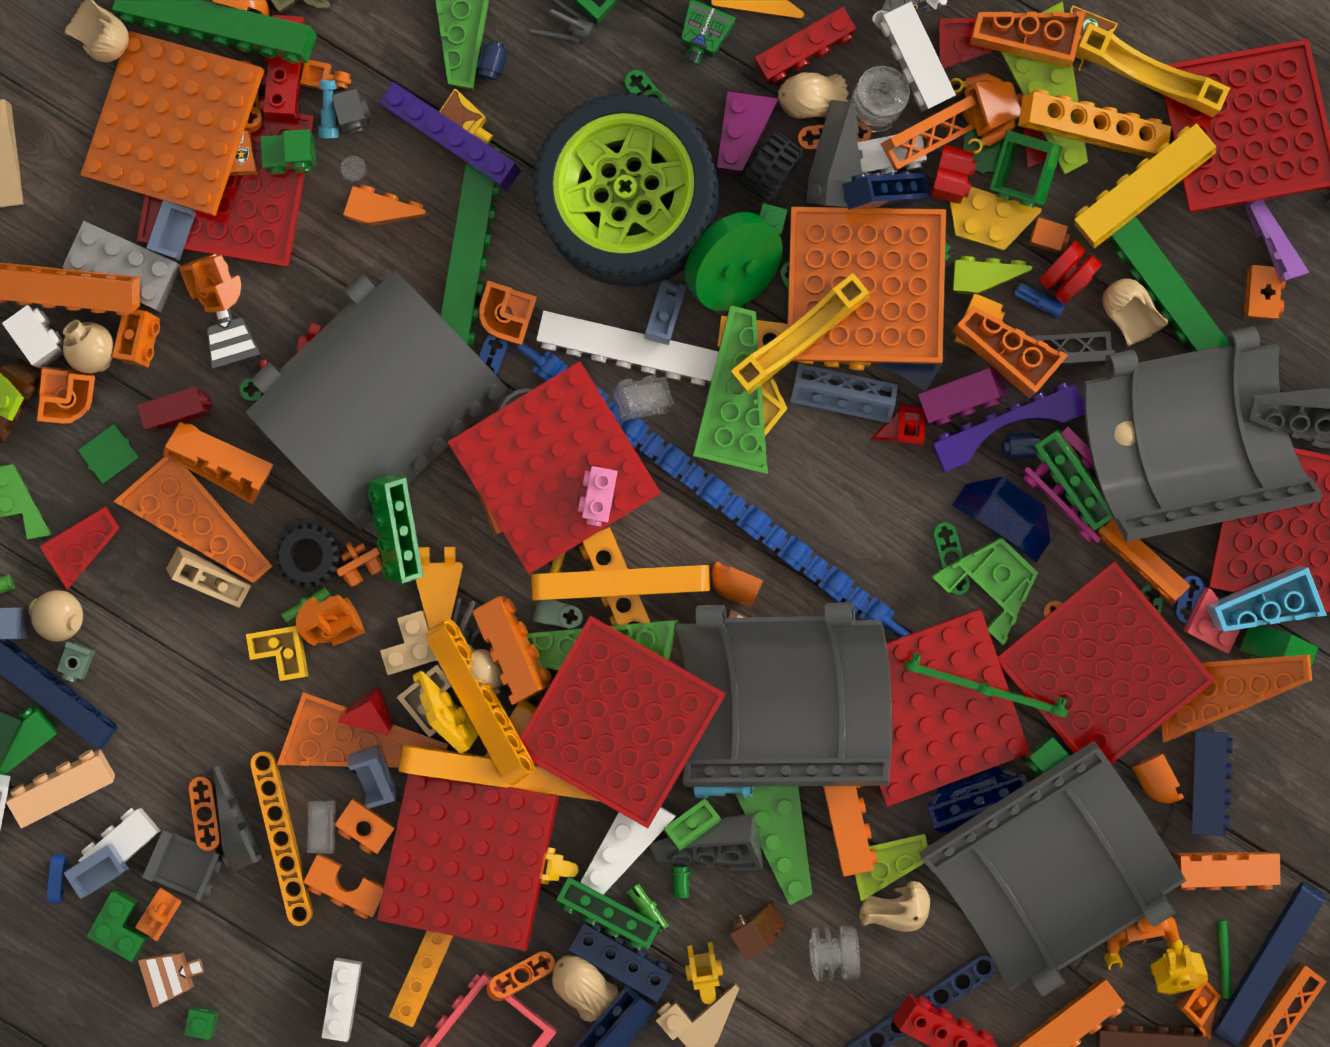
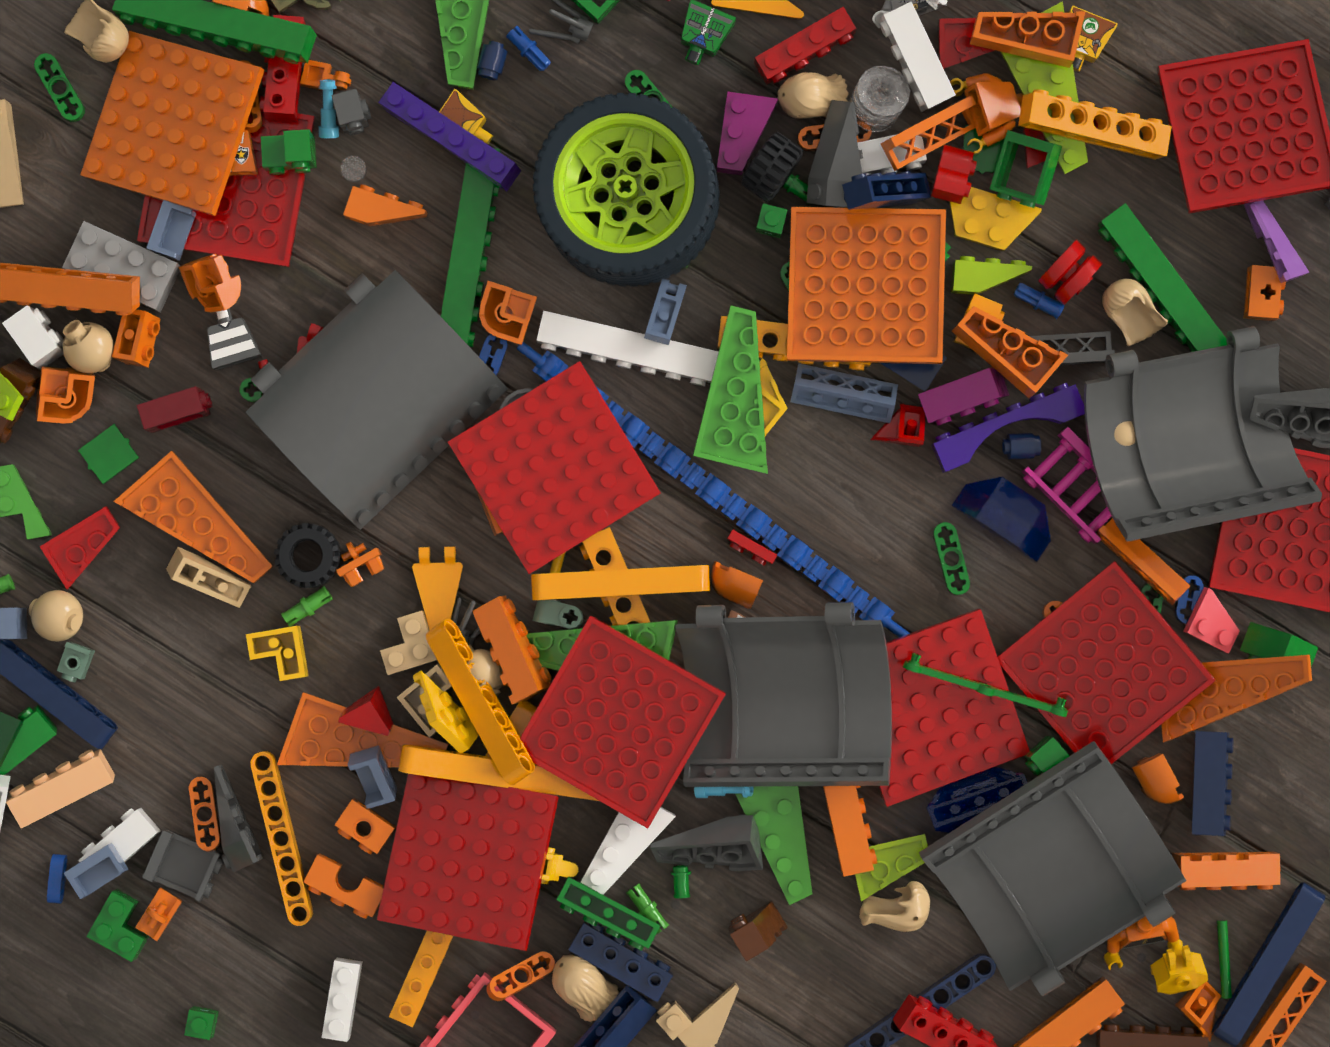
torso [138,952,204,1008] -> none
orange wedge [163,422,273,505] -> none
orange brick [296,594,365,646] -> none
clear brick [306,800,336,854] -> none
green brick [368,474,423,584] -> none
bright pink brick [578,466,618,526] -> none
clear brick [612,375,674,421] -> none
bright green panel [664,798,721,851] -> none
green brick [685,212,782,311] -> none
yellow hinge [685,942,723,1005] -> none
yellow arch [731,273,870,395] -> none
clear wheel [809,925,861,982] -> none
bright green wing [931,537,1038,645] -> none
orange brick [1028,217,1070,254] -> none
green brick [1035,429,1112,531] -> none
yellow brick [1074,123,1216,249] -> none
yellow arch [1076,23,1230,117] -> none
medium azure wedge [1206,566,1327,632] -> none
none -> green beam [34,53,85,122]
none -> blue axle [506,26,551,71]
none -> red plate [727,530,777,566]
none -> green pin [783,174,809,204]

